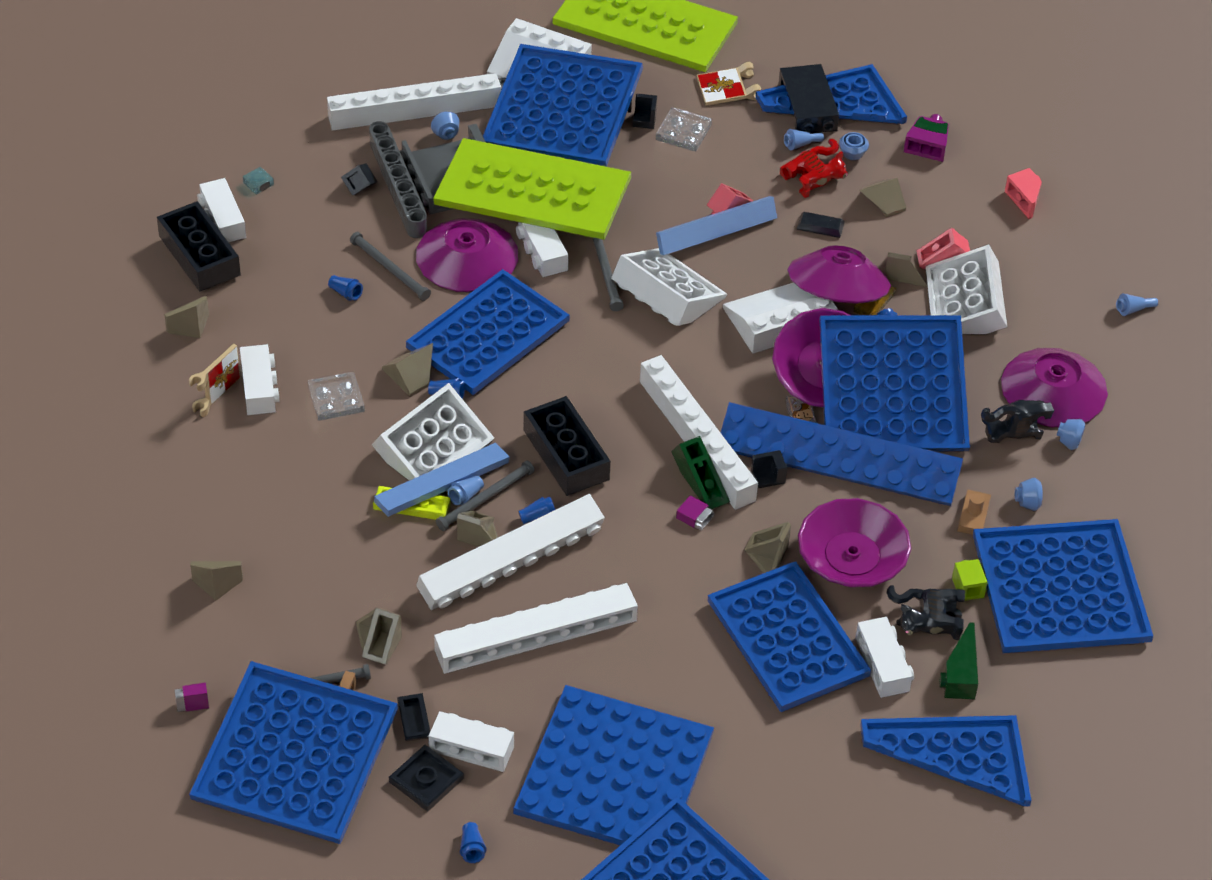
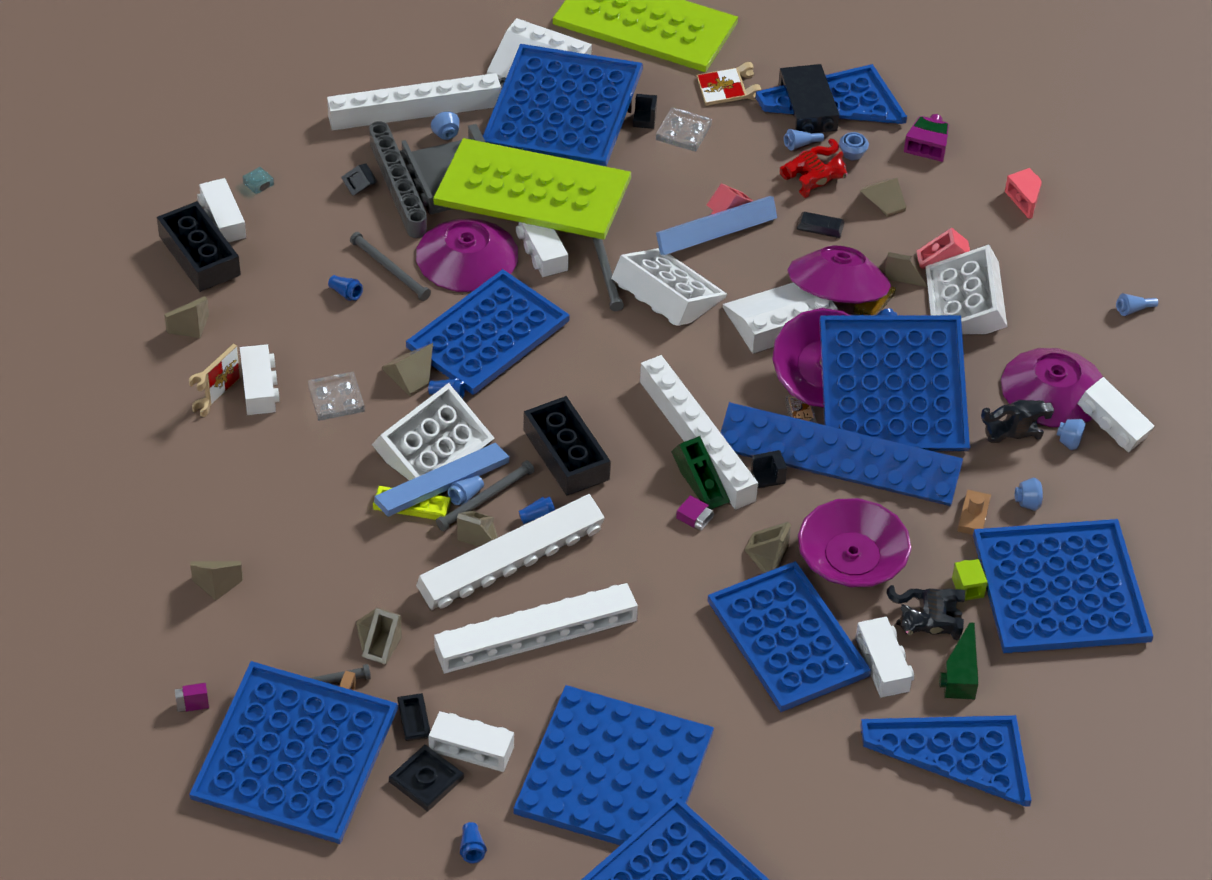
none -> white brick [1077,377,1155,453]

